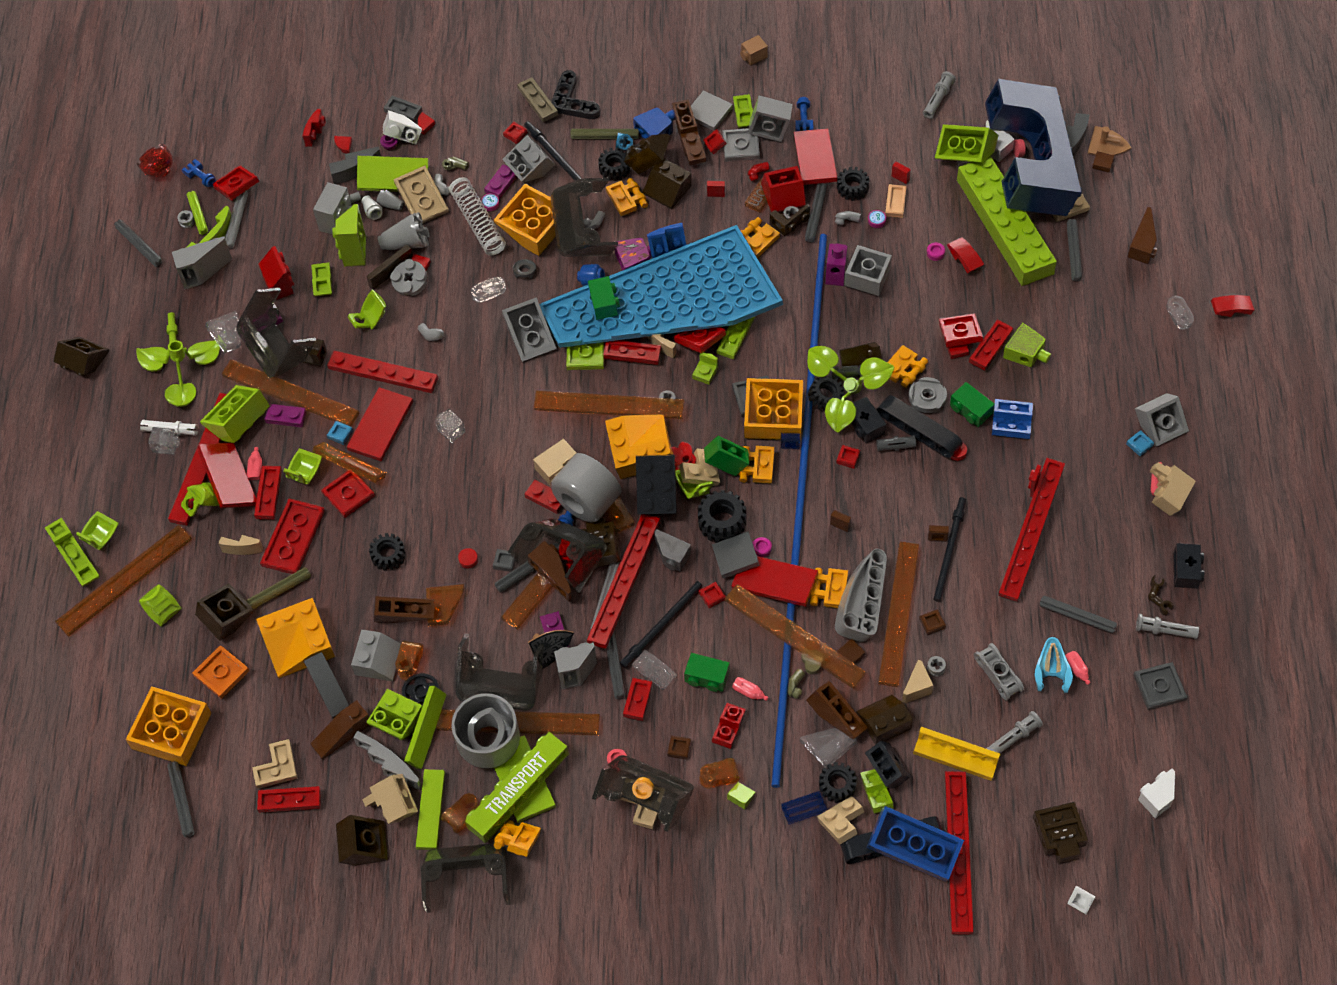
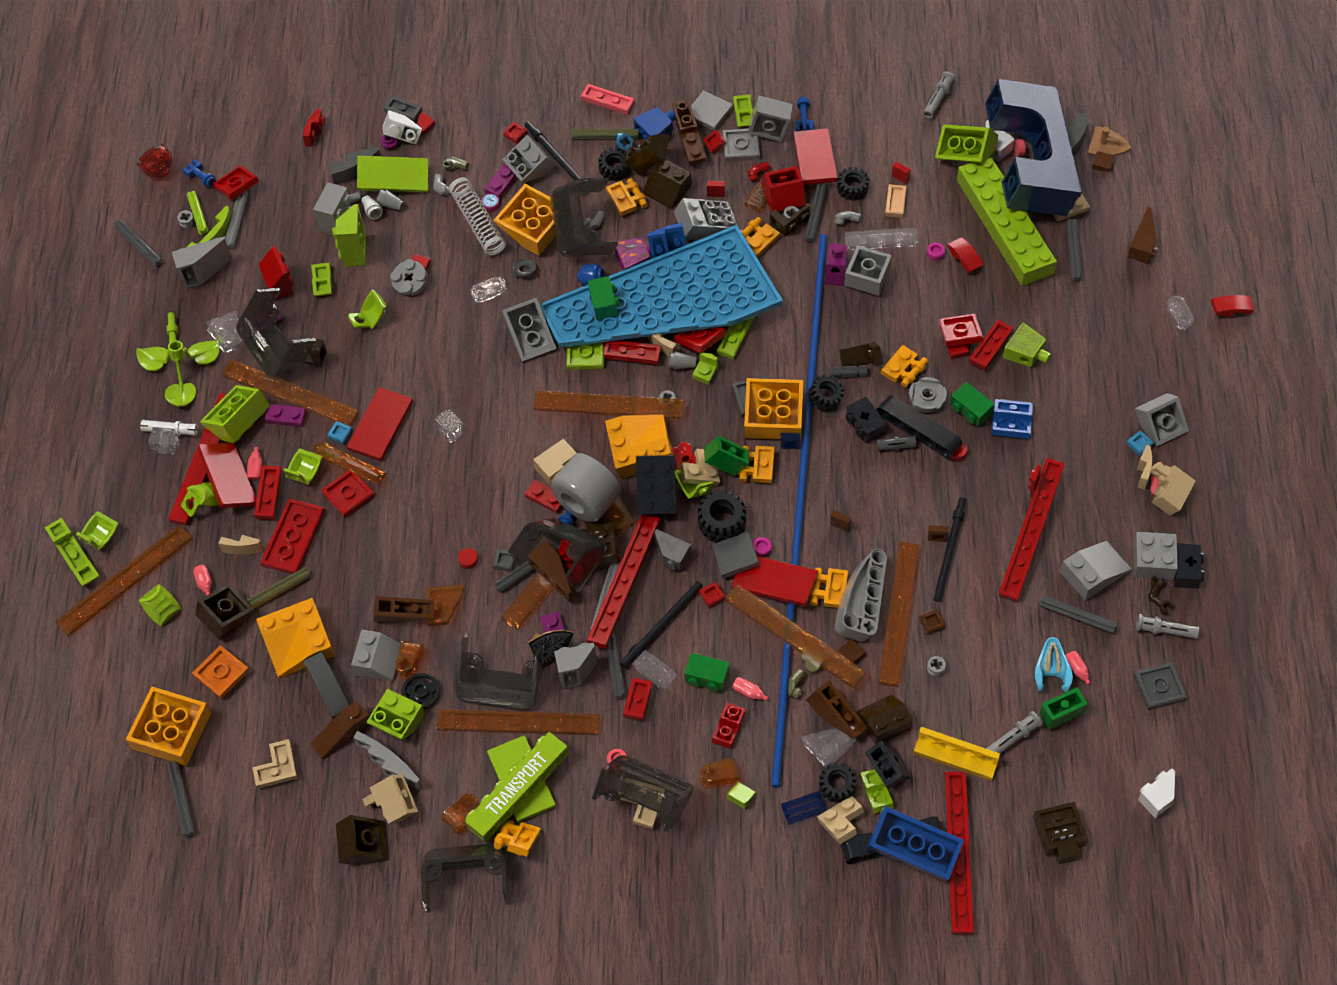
dark brown slope [53,336,109,376] -> none
red plate [257,786,321,813] -> none
red plate [327,351,438,393] -> none
red tile [334,136,352,154] -> none
dark brown tile [366,245,413,290] -> none
black tyre [369,533,406,571] -> none
light grey cone [378,212,430,250] -> none
tan tile [393,166,449,224] -> none
lime tile [404,686,447,769] -> none
lime tile [416,769,445,850] -> none
light grey arm [417,323,444,341] -> none
light grey piece [452,693,520,768] -> none
dark tan plate [517,77,558,122] -> none
black beam [551,70,600,120] -> none
light orange tile [632,777,654,799] -> none
reddish brown tile [667,735,691,760] -> none
medium nougat brick [740,35,768,66] -> none
lime plant [807,346,894,433] -> none
red tile [836,445,860,469] -> none
tile [868,210,886,228] -> none
tan slope [902,660,933,703] -> none
light grey piece [974,643,1024,701] -> none
white slope [1067,886,1095,914] -> none
none -> coral piece [193,565,212,596]
none -> coral tile [581,84,635,115]
none -> light grey cone [669,351,696,370]
none -> light grey slope [674,198,739,240]
none -> clear tile [844,227,918,250]
none -> green brick [1039,687,1088,730]
none -> light grey slope [1060,541,1132,601]
none -> light grey brick [1133,532,1177,580]
none -> tan slope [1137,445,1152,490]

